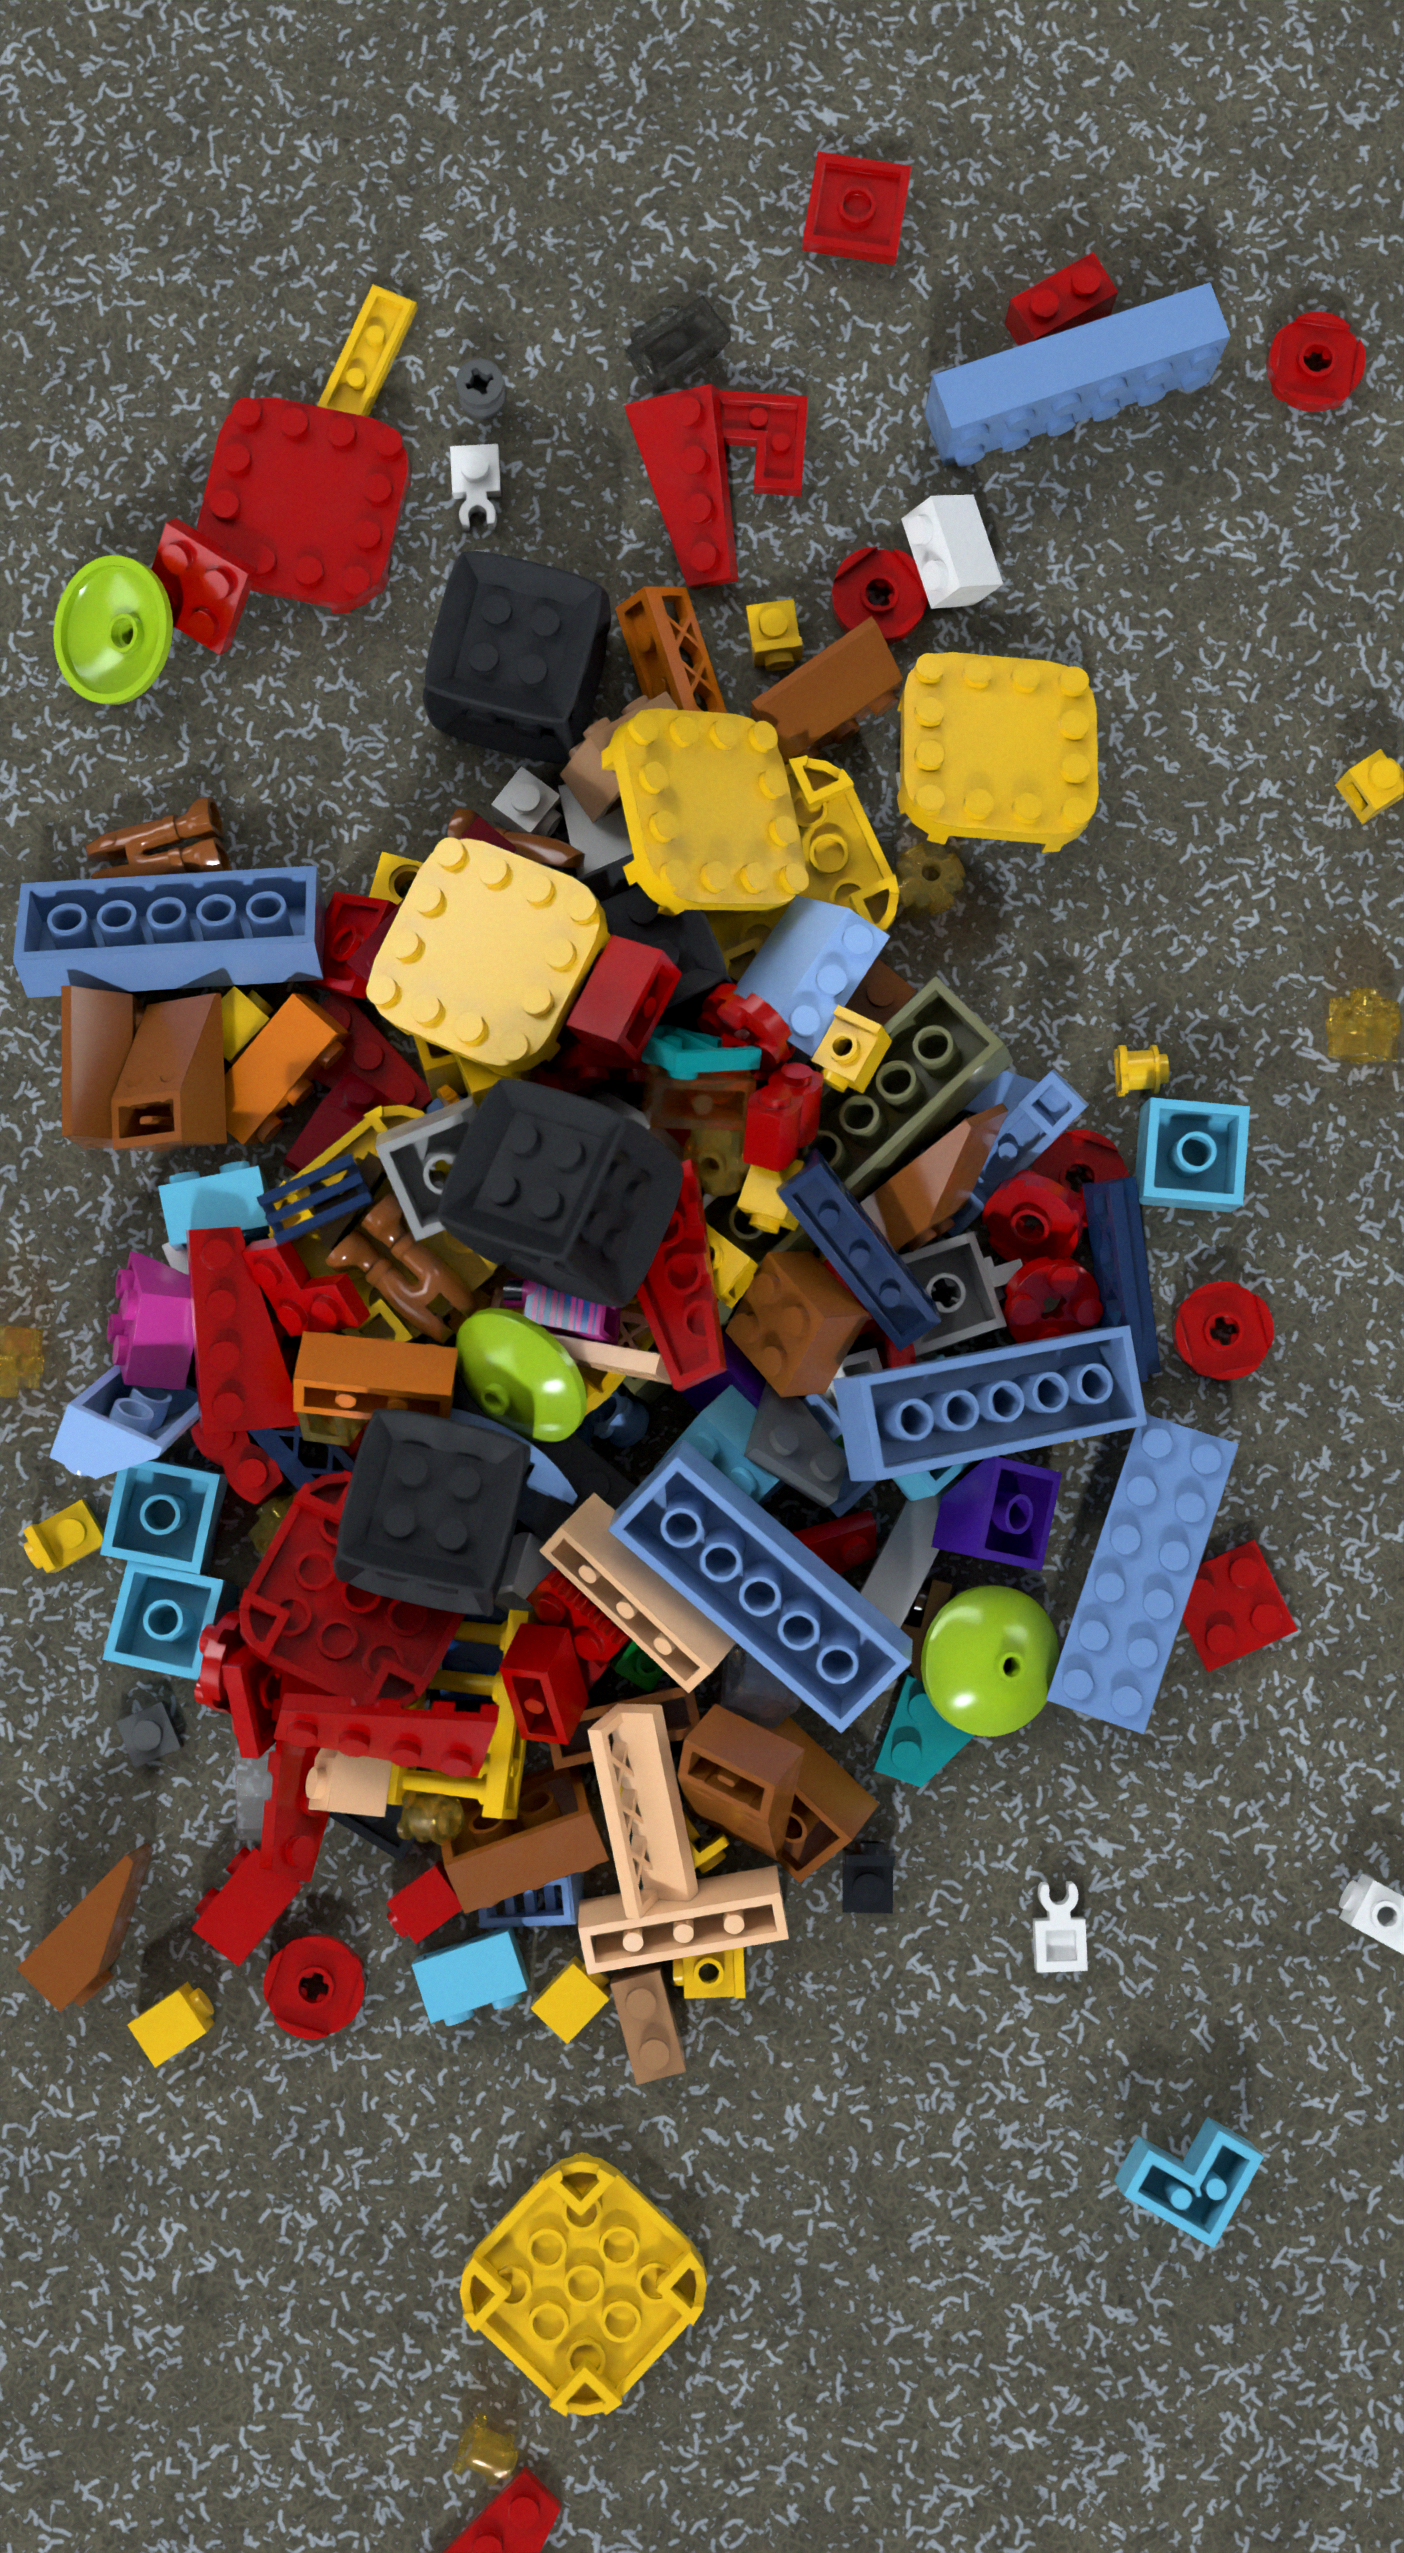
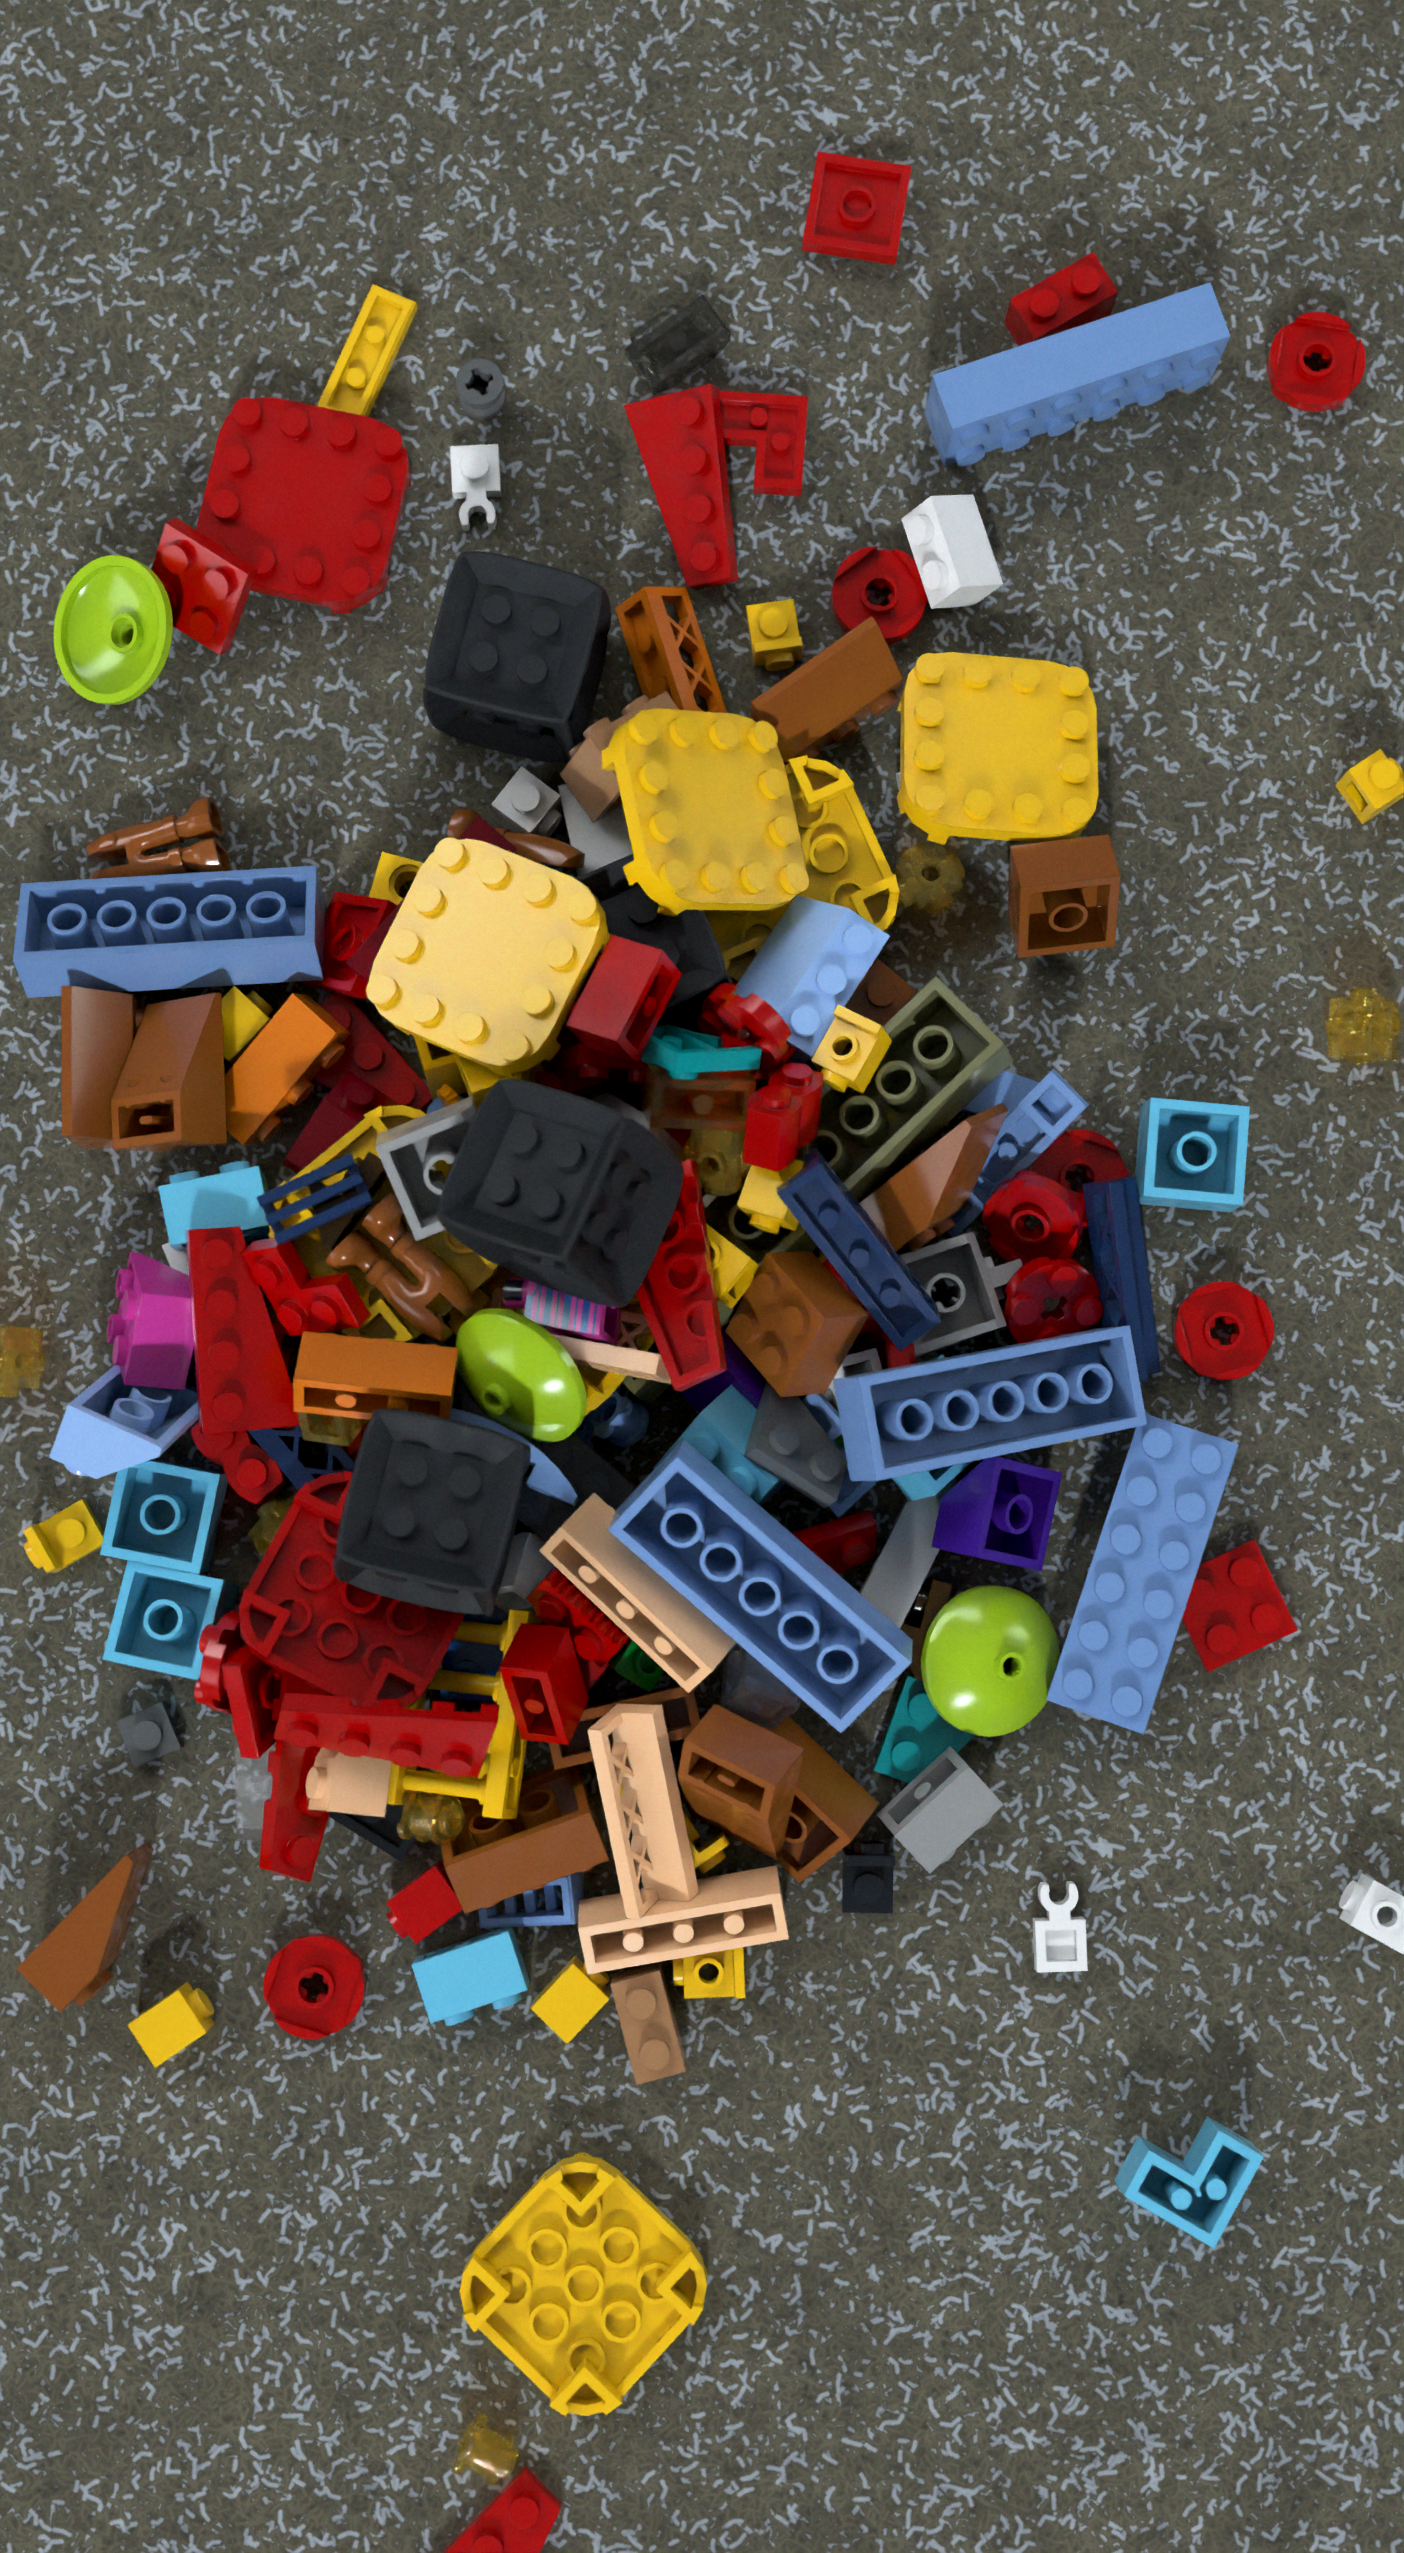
red brick [191,1843,306,1967] -> none
yellow brick [1114,1045,1169,1097] -> none
none -> light grey brick [876,1746,1004,1874]
none -> dark orange brick [1008,834,1121,958]

